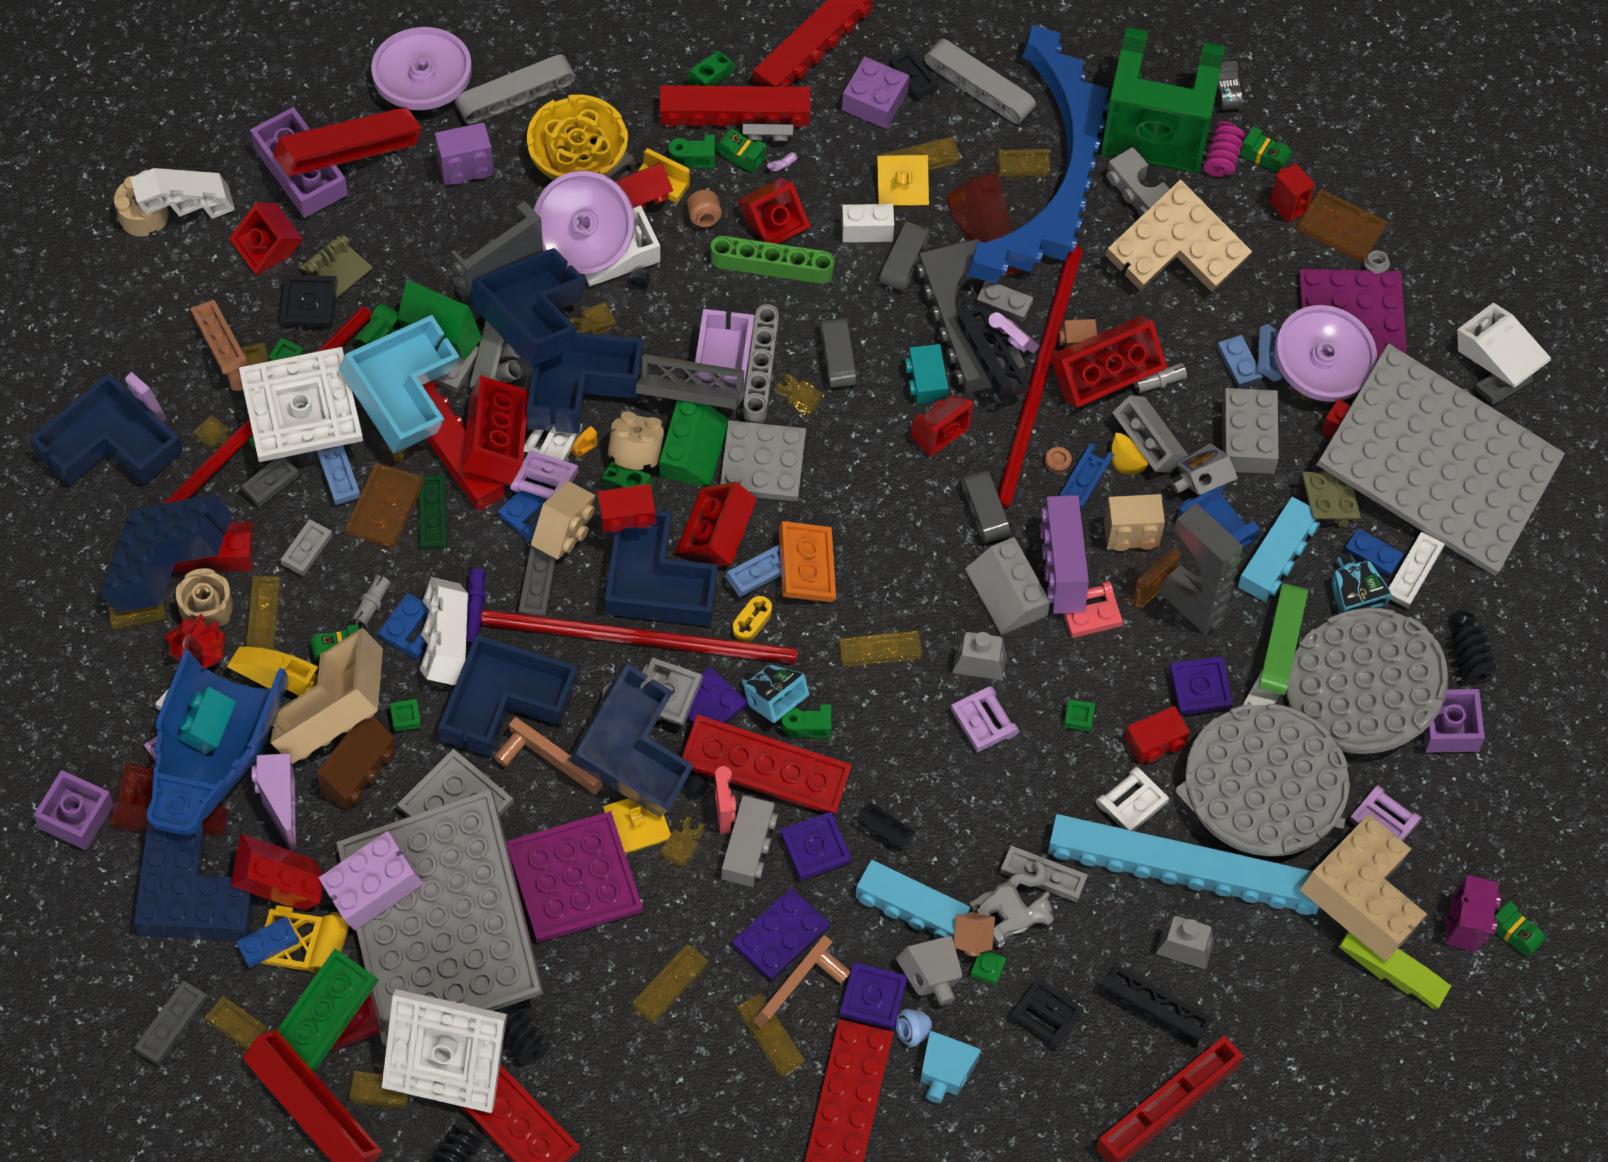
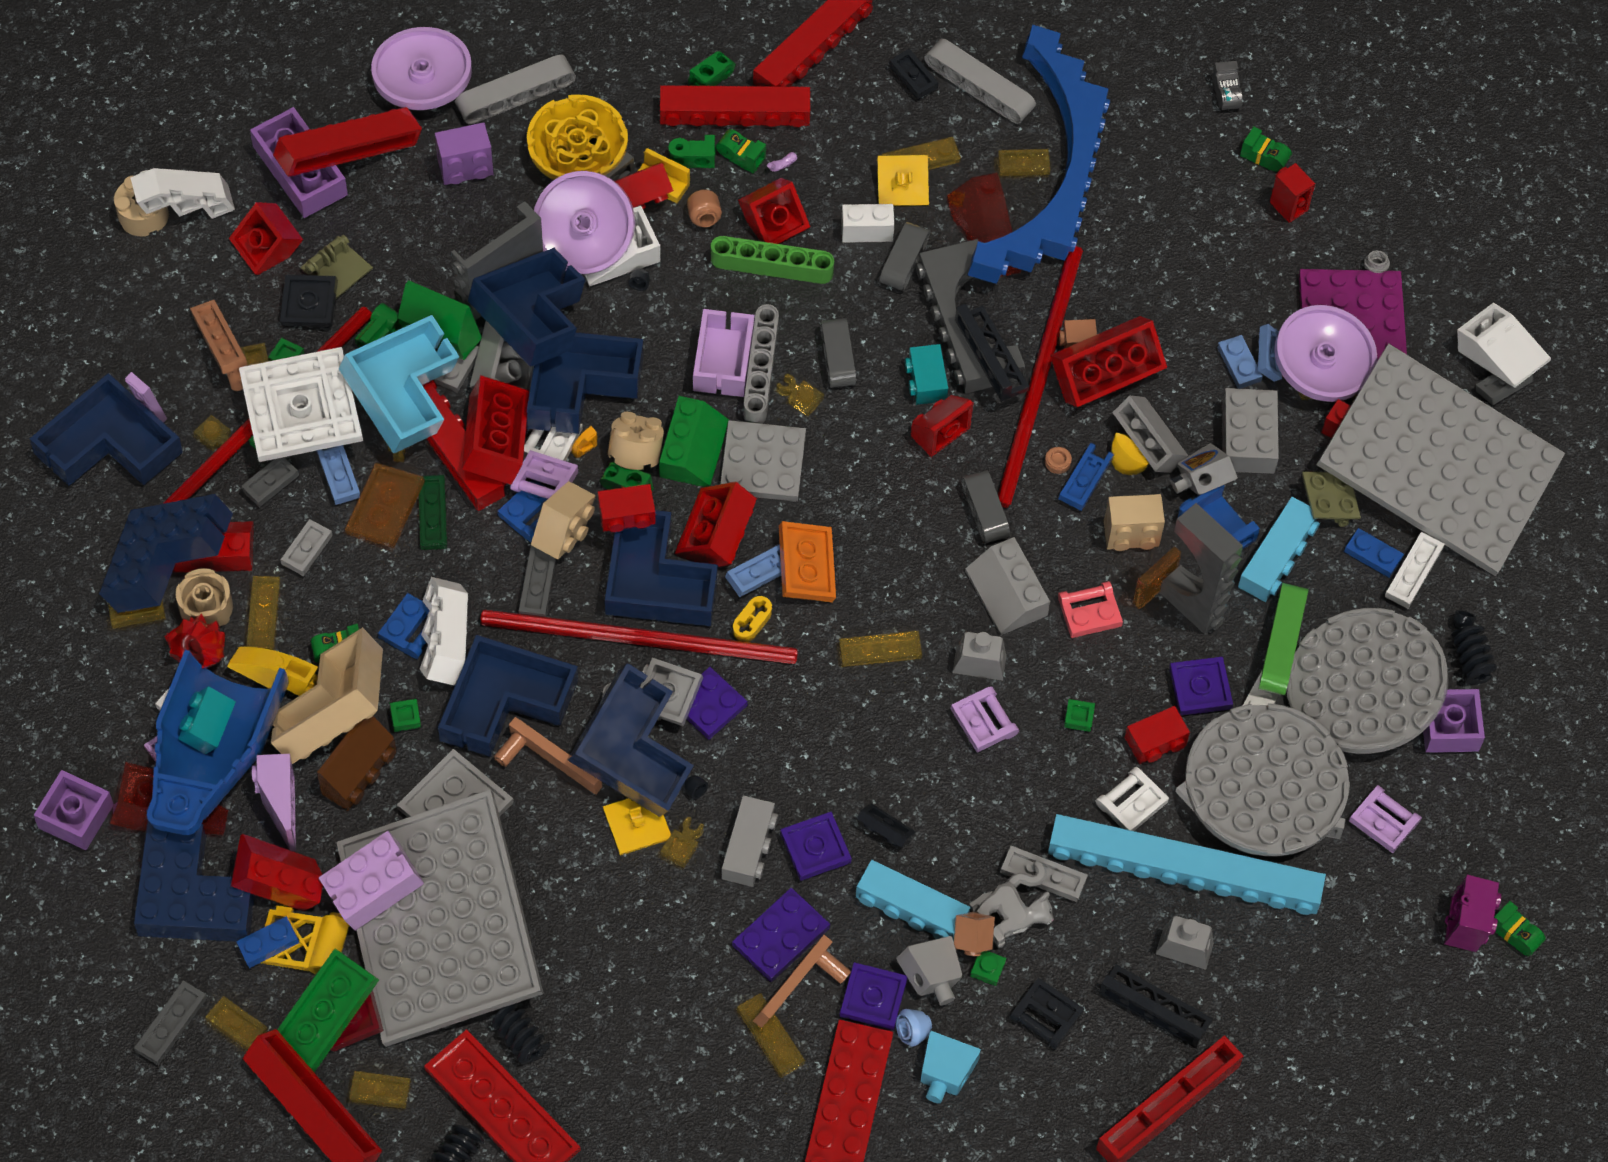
light grey pin [351,575,391,628] -> none
white piece [382,989,507,1113] -> none
dark purple pin [466,568,486,648] -> none
magenta plate [506,811,643,943] -> none
clear yellow plate [569,302,616,335] -> none
clear yellow plate [632,944,708,1024] -> none
dark grey fence [636,354,744,409] -> none
red plate [682,715,852,816] -> none
coral plate [715,766,736,834] -> none
medium azure torso [742,665,809,723] -> none
light grey plate [743,124,793,142] -> none
green leg [781,704,831,739] -> none
medium lavender brick [842,56,909,129] -> none
light grey plate [976,281,1033,322] -> none
lavender plate [989,312,1040,354] -> none
medium lavender brick [1039,495,1089,614] -> none
green brick [1101,27,1225,174] -> none
tan piece [1105,179,1252,292] -> none
light grey arch [1107,147,1170,217] -> none
light grey pin [1133,363,1187,394] -> none
dark pink piece [1203,121,1245,177] -> none
clear orange tile [1297,189,1388,263] -> none
tan piece [1300,814,1427,962] -> none
torso [1332,554,1392,614] -> none
lime slope [1338,931,1451,1010] -> none

